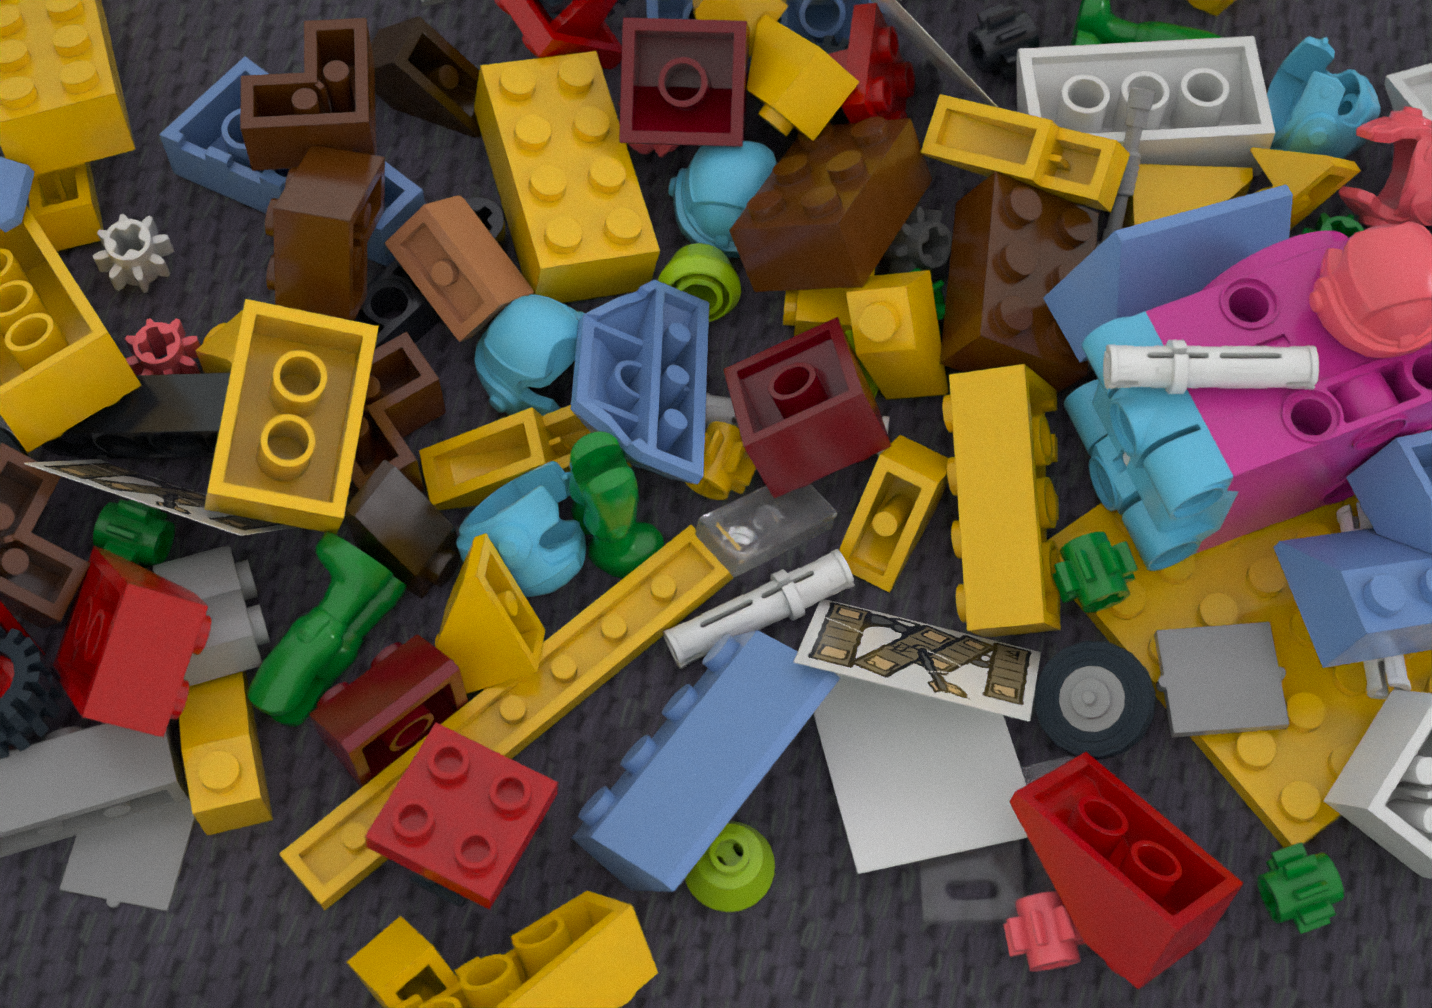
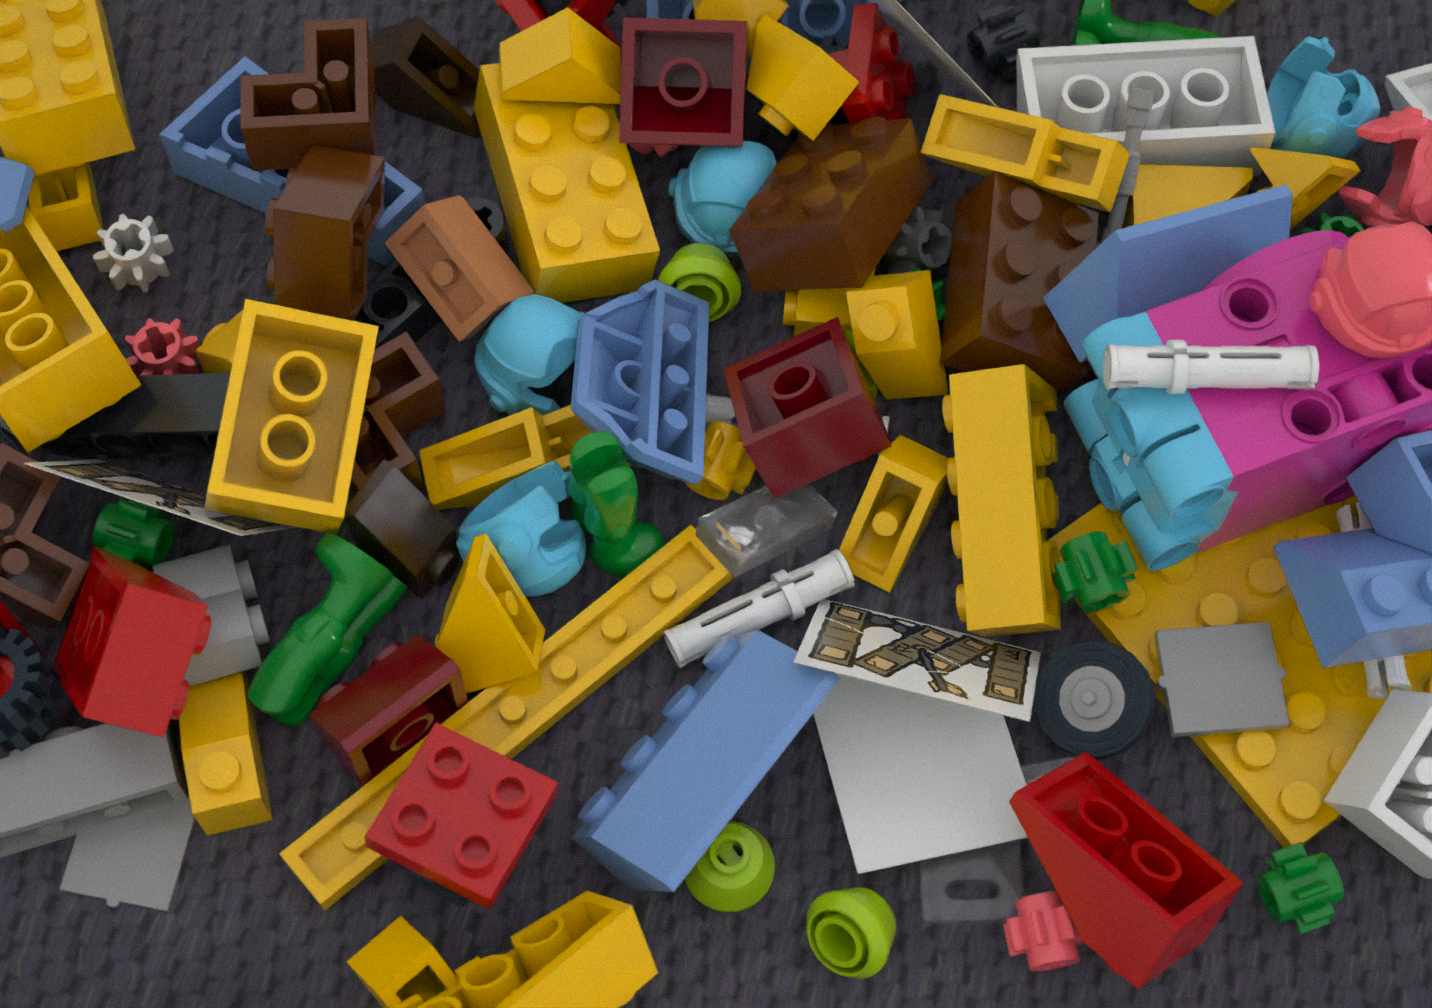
none -> yellow slope [499,7,621,104]
none -> lime cone [806,887,896,979]

